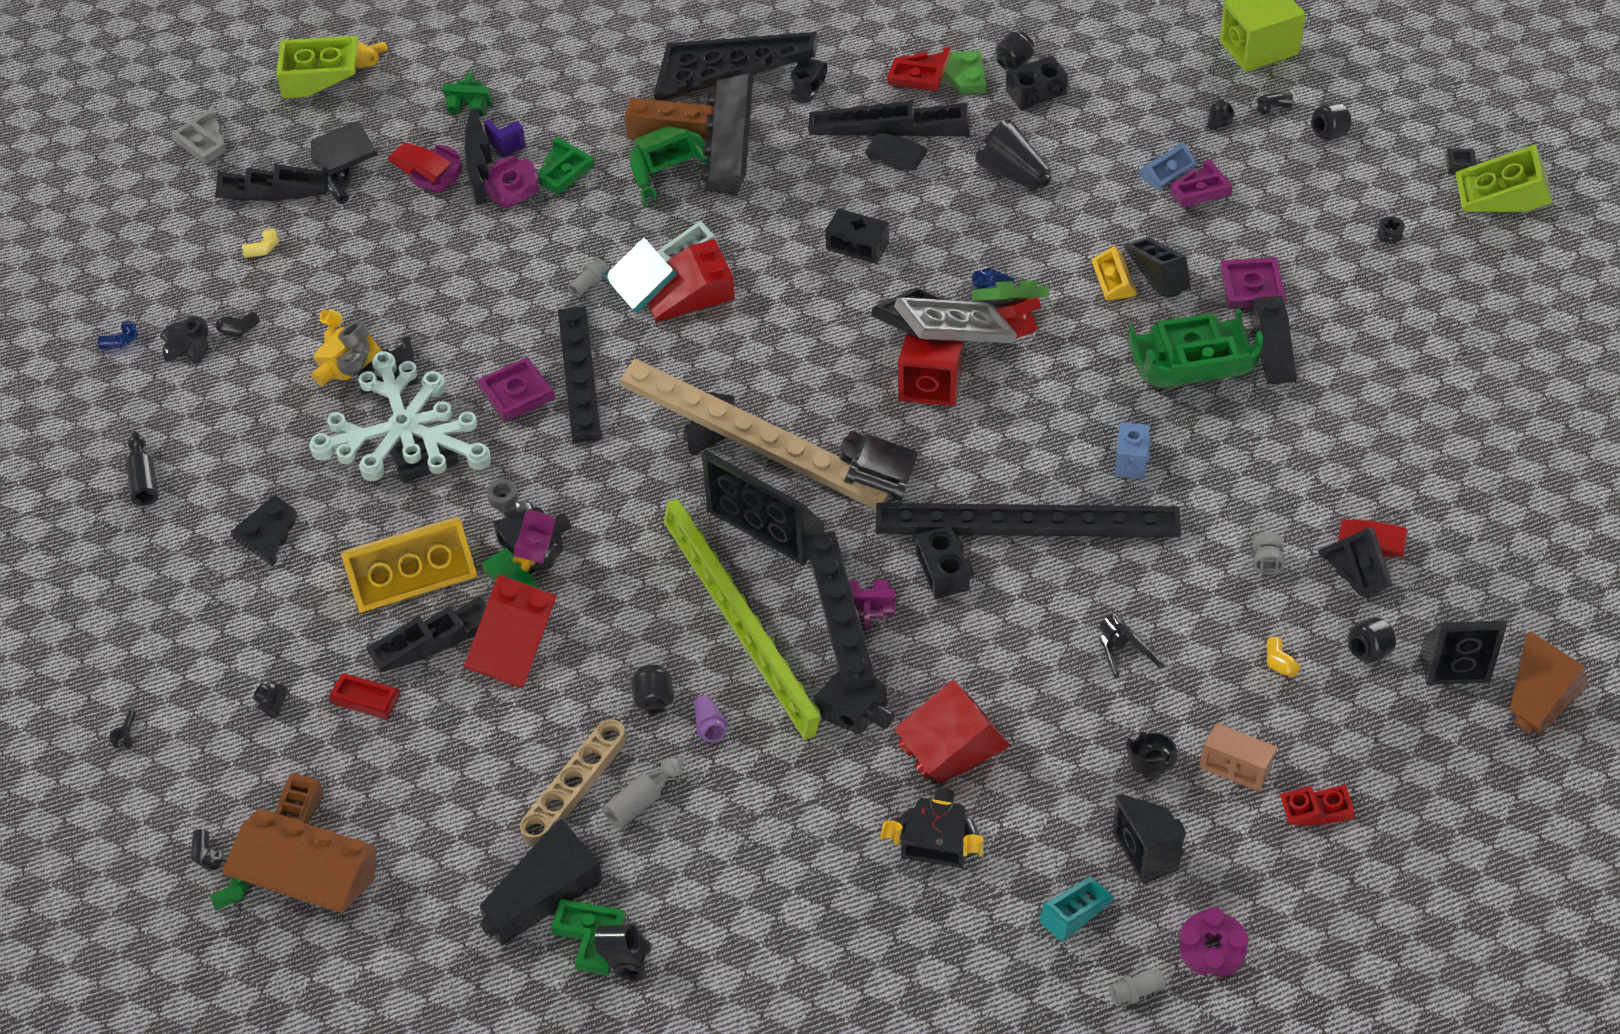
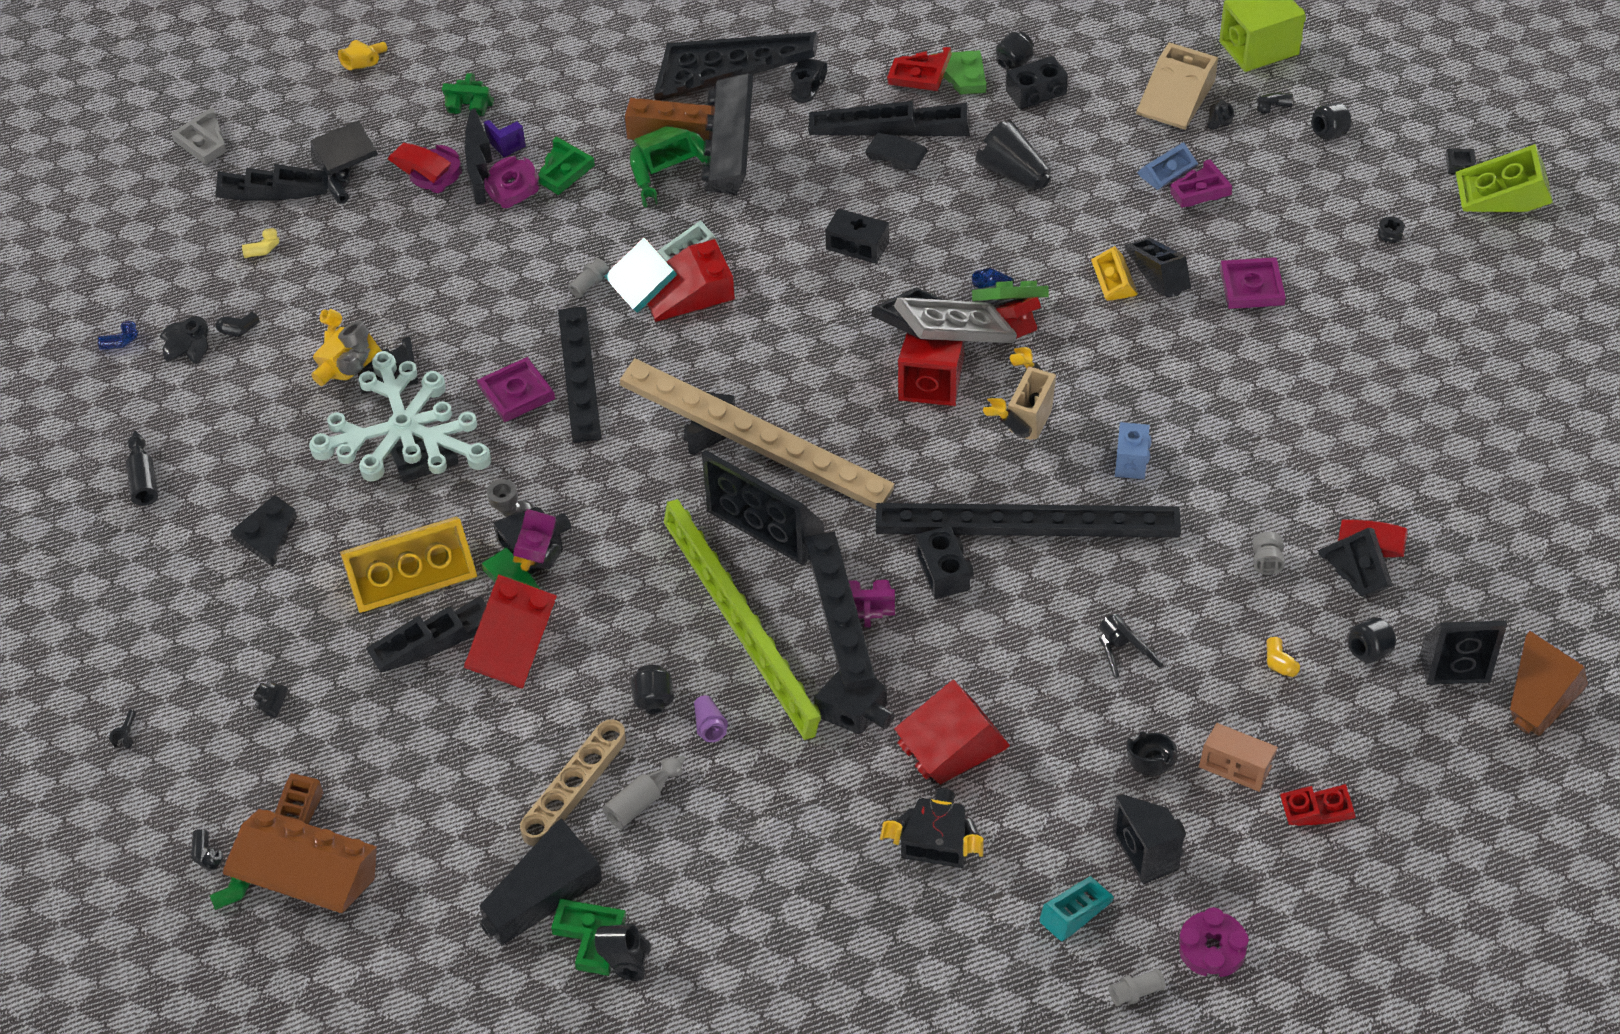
lime slope [276,36,359,98] -> none
red tile [328,673,401,720] -> none
black piece [840,431,918,501] -> none
green piece [1127,308,1263,388] -> none
black slope [1251,296,1297,385] -> none
none -> tan torso [983,347,1056,440]
none -> tan slope [1136,42,1218,130]

